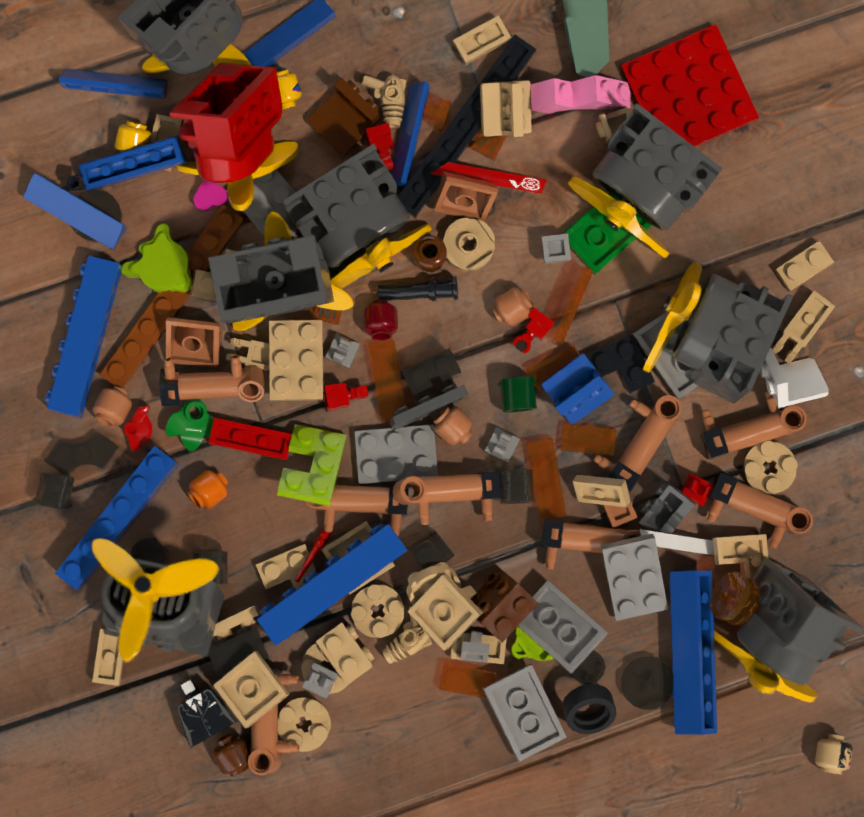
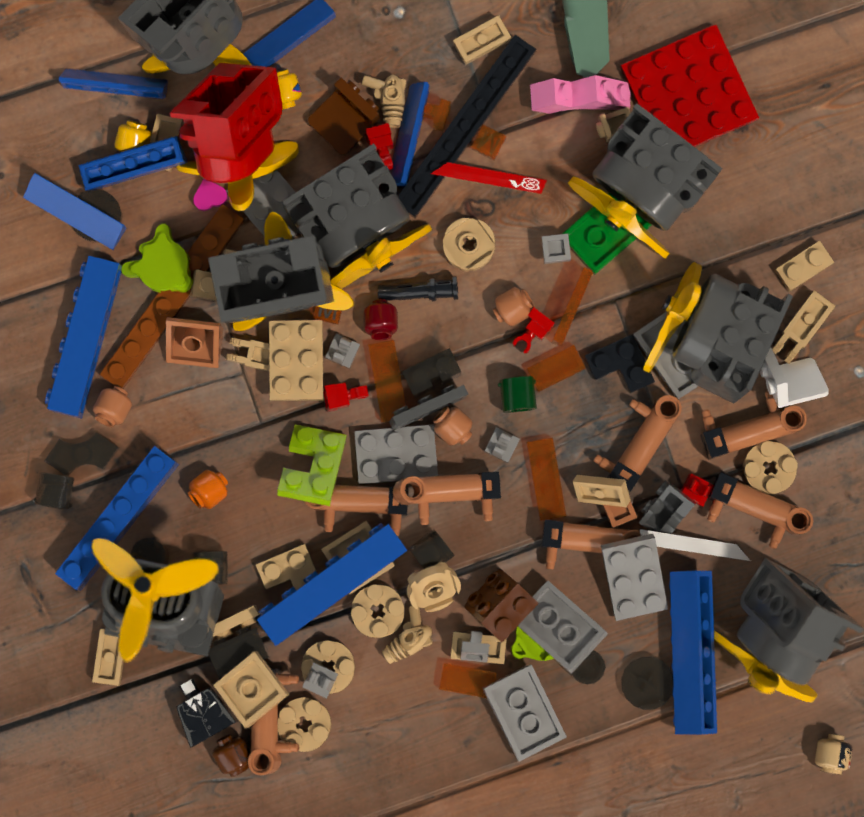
black hand [62,174,86,192] -> none
red piece [124,405,153,451] -> none
nougat piece [159,354,265,406] -> none
green plate [165,399,214,452] -> none
red plate [209,418,292,461] -> none
red piece [295,529,330,583] -> none
tan bracket [316,623,375,685] -> none
tan bracket [408,574,483,651] -> none
reddish brown head [413,236,447,272] -> none
nougat slope [434,171,498,222] -> none
tan bracket [480,80,532,137] -> none
clear smoke piece [499,469,535,505] -> none
blue bracket [541,353,614,425] -> none
clear orange tile [561,424,617,457] -> none
black tyre [562,684,617,734] -> none
clear orange head [710,572,760,626] -> none
tan plate [712,534,769,589] -> none

